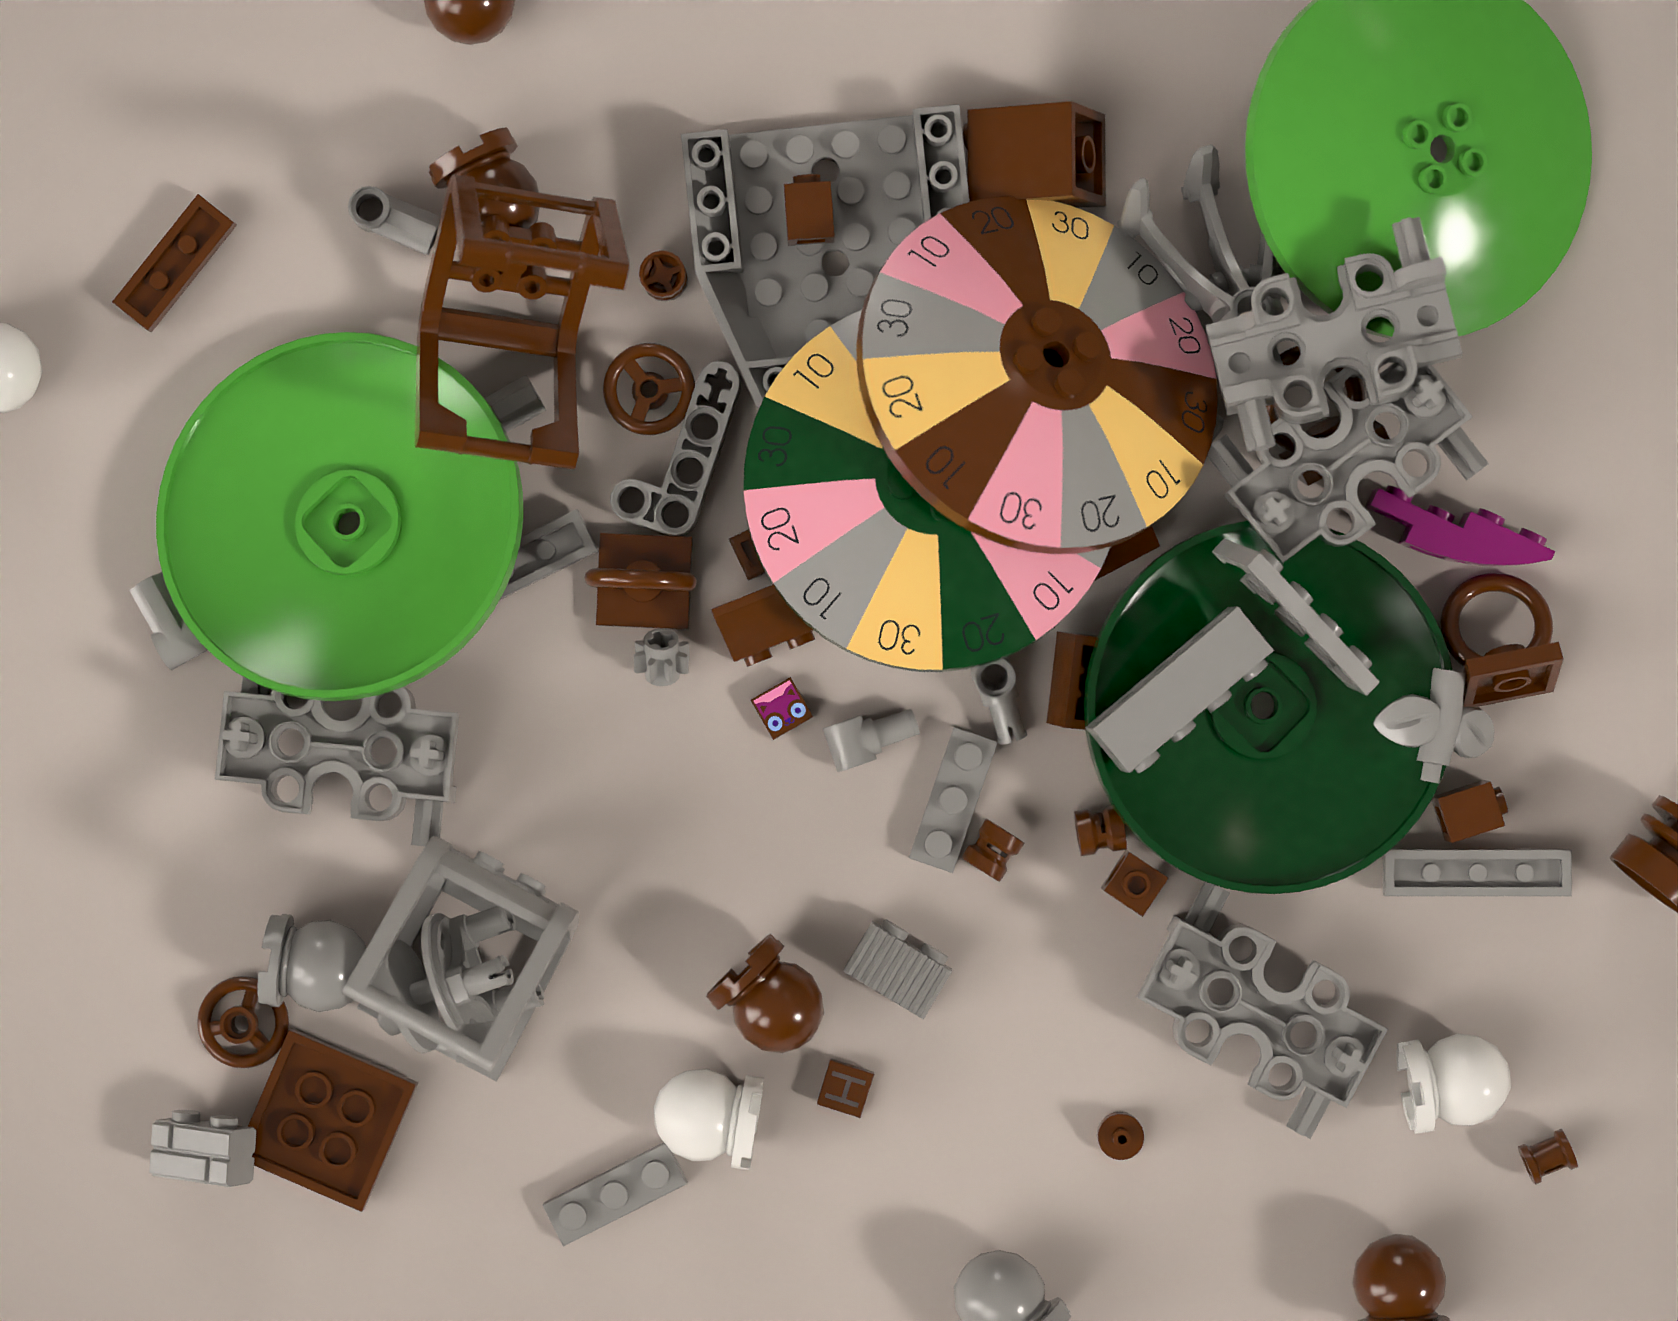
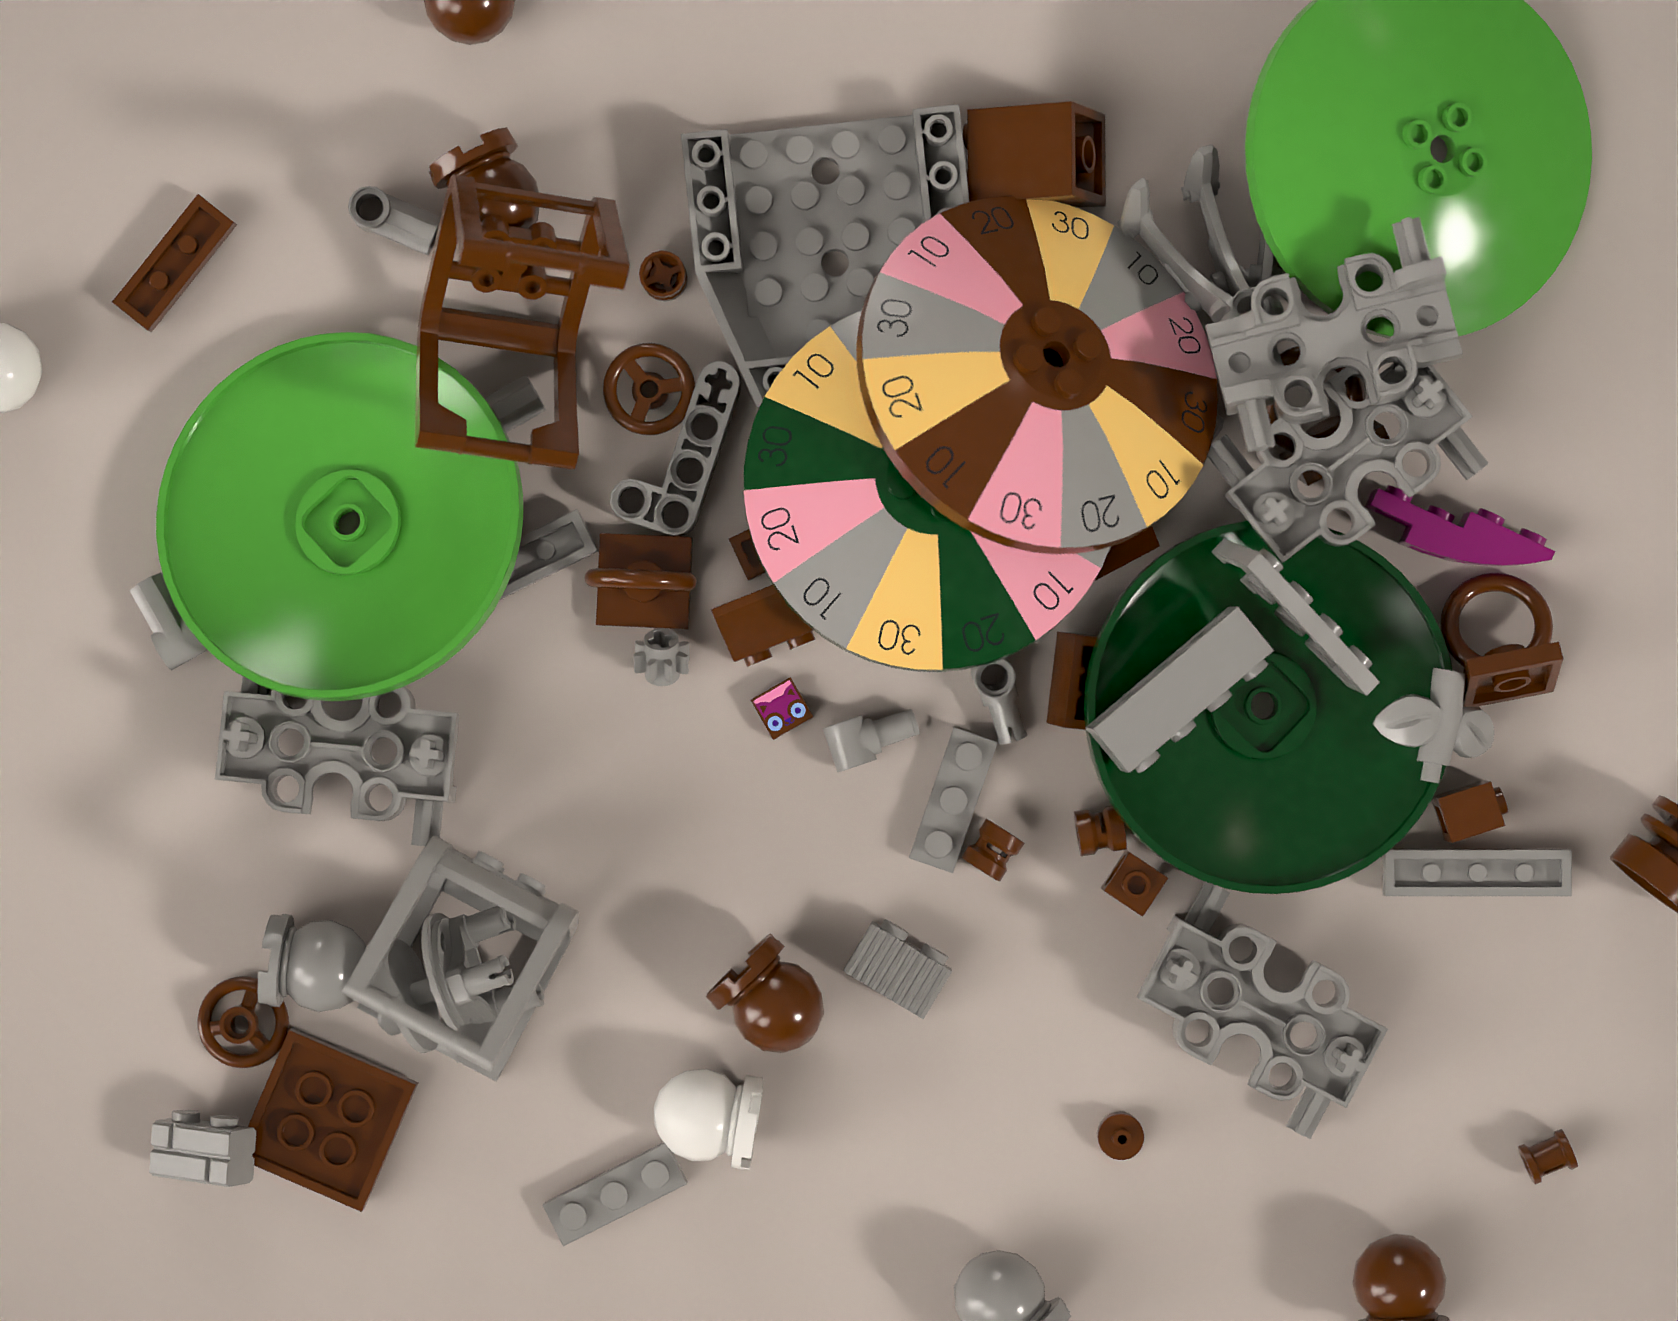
reddish brown brick [784,174,835,246] -> none
reddish brown tile [816,1058,874,1118] -> none
white tile [1396,1034,1511,1134] -> none

